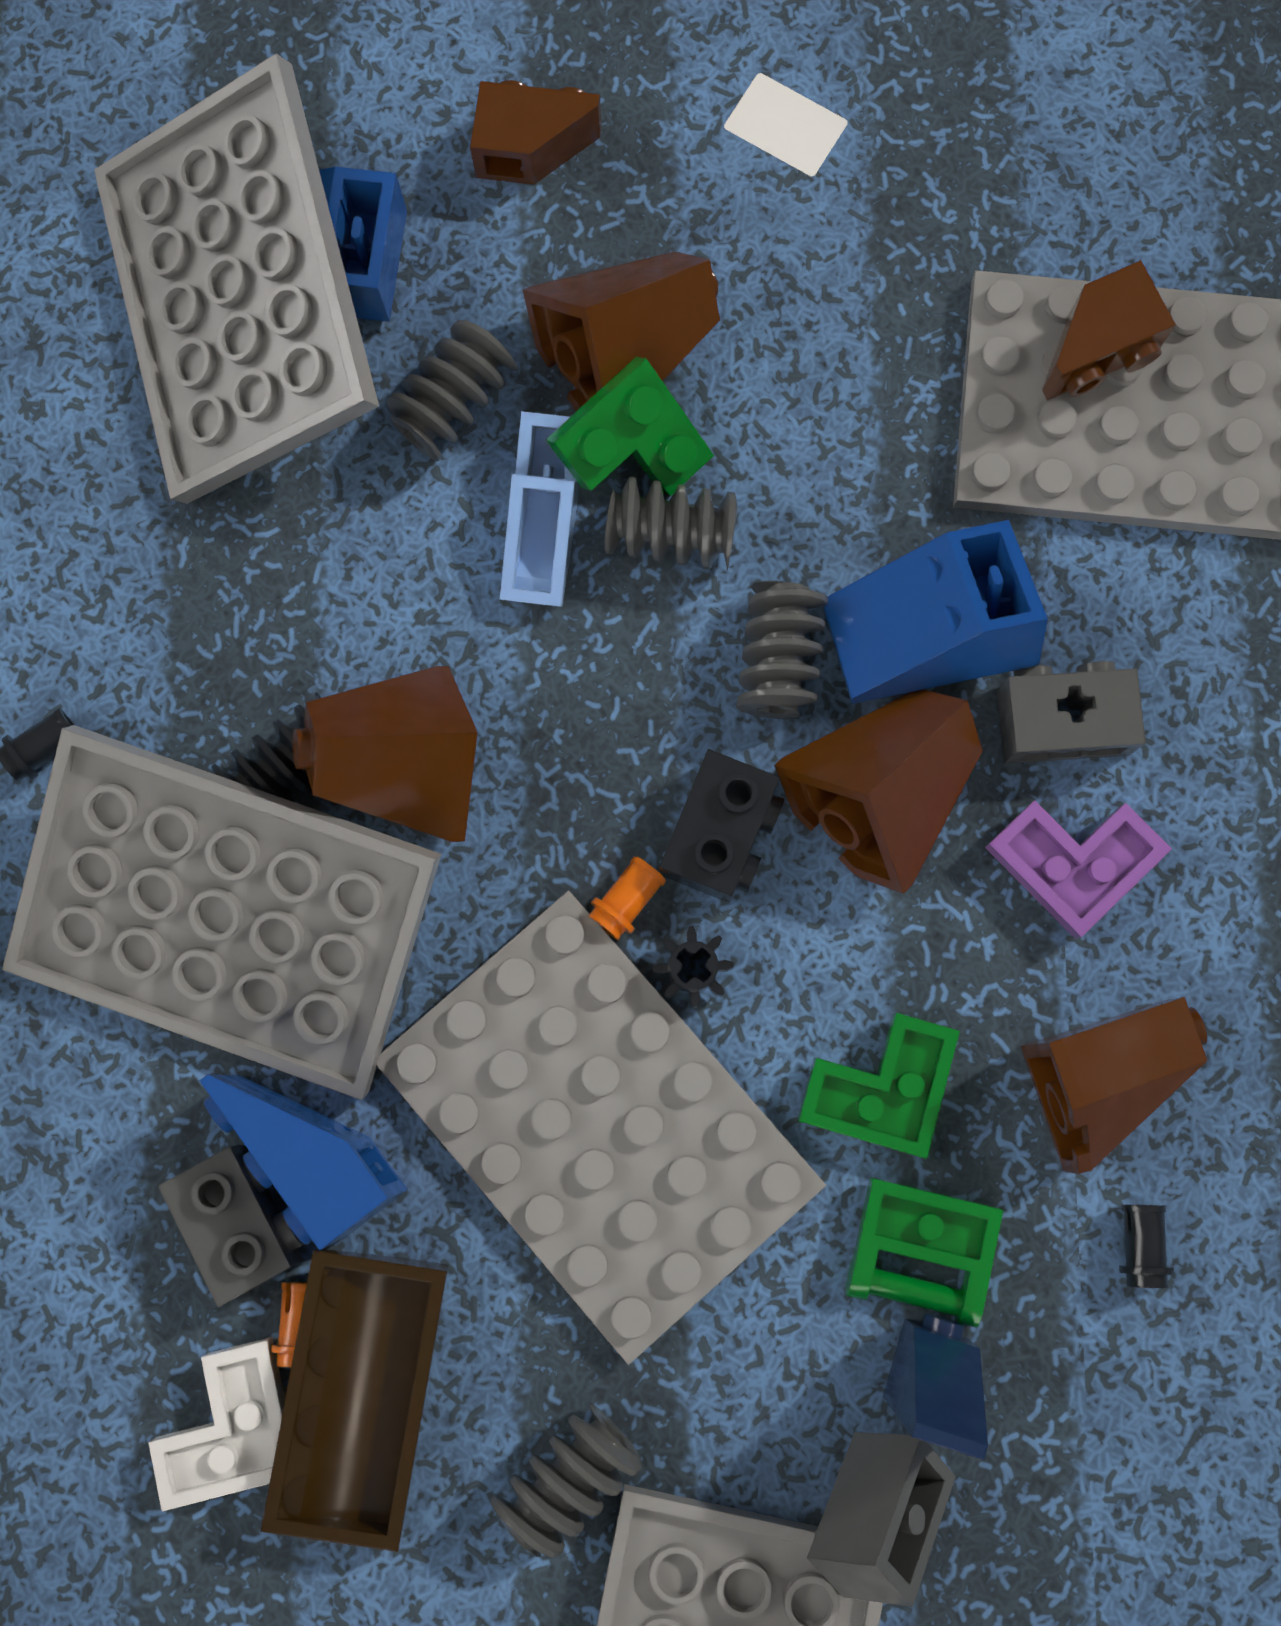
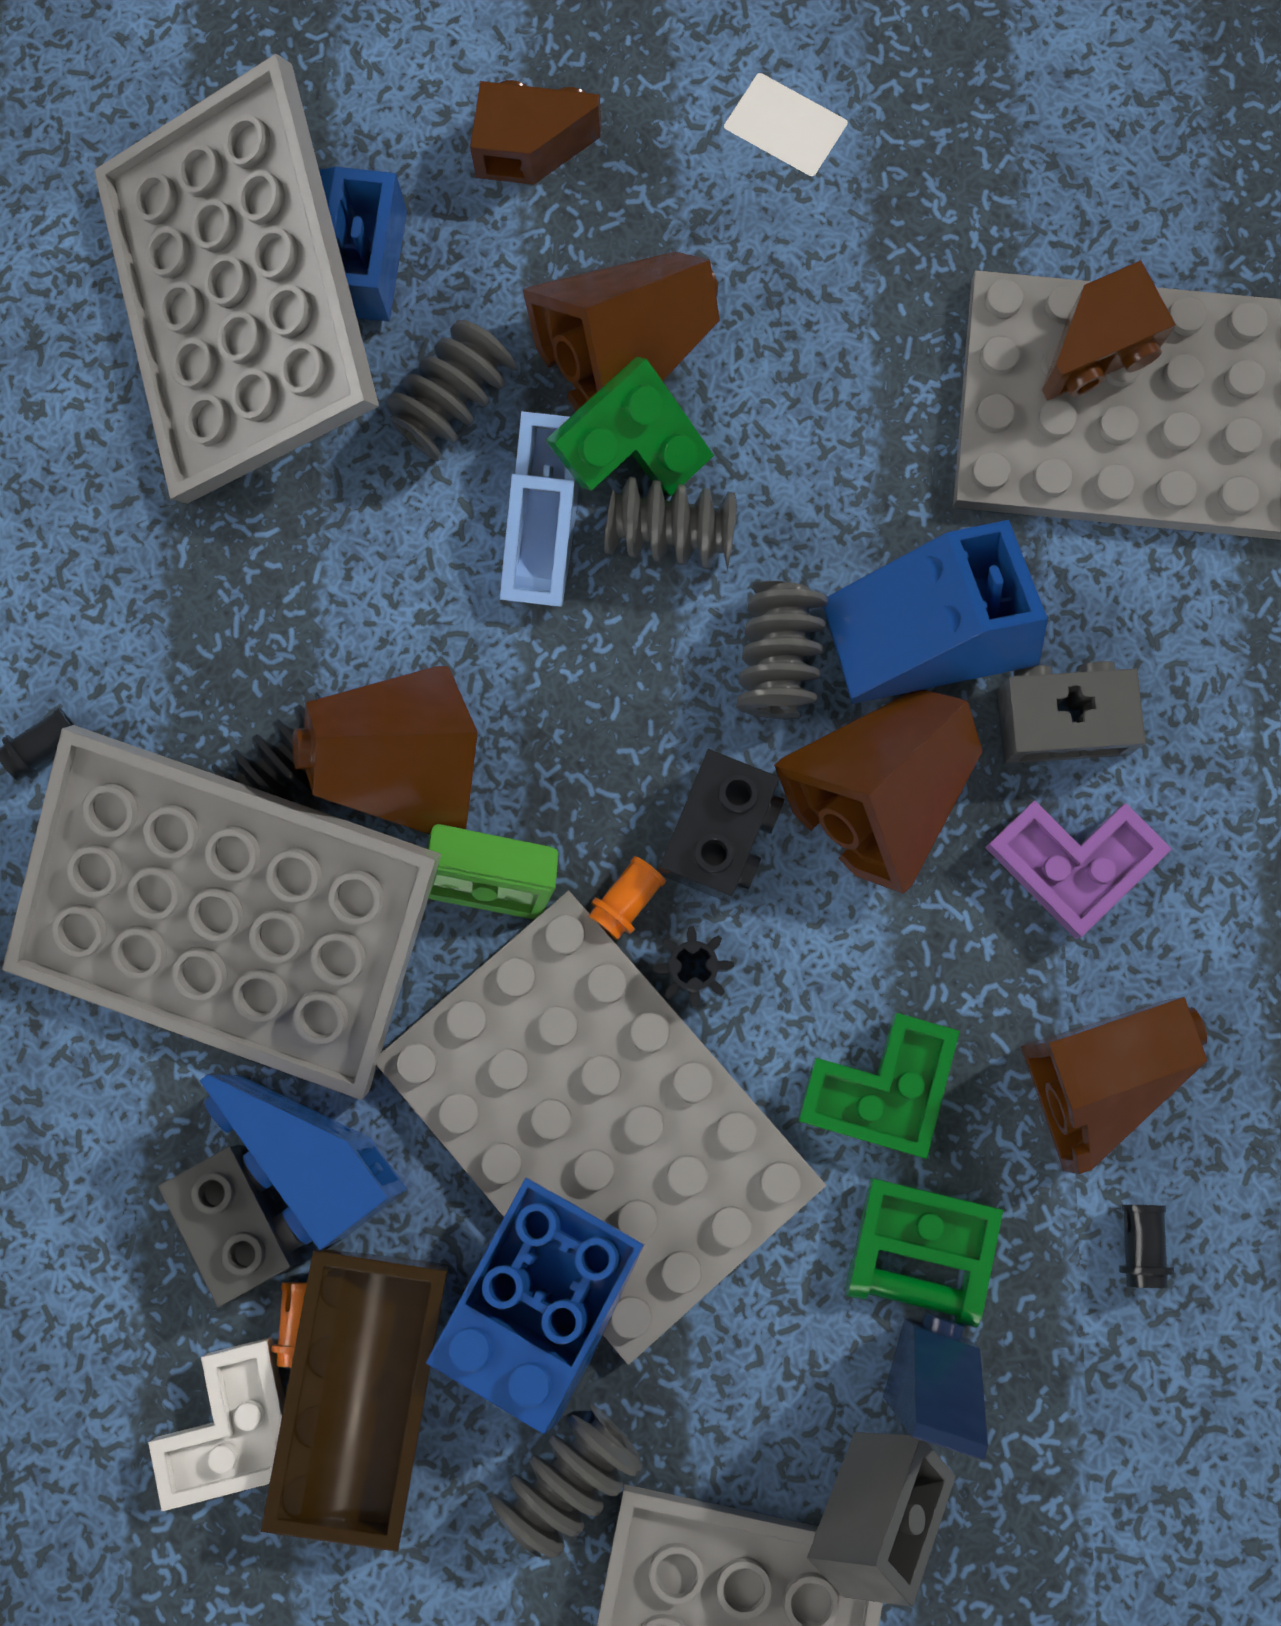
none -> bright green slope [426,824,559,920]
none -> blue slope [426,1177,645,1434]

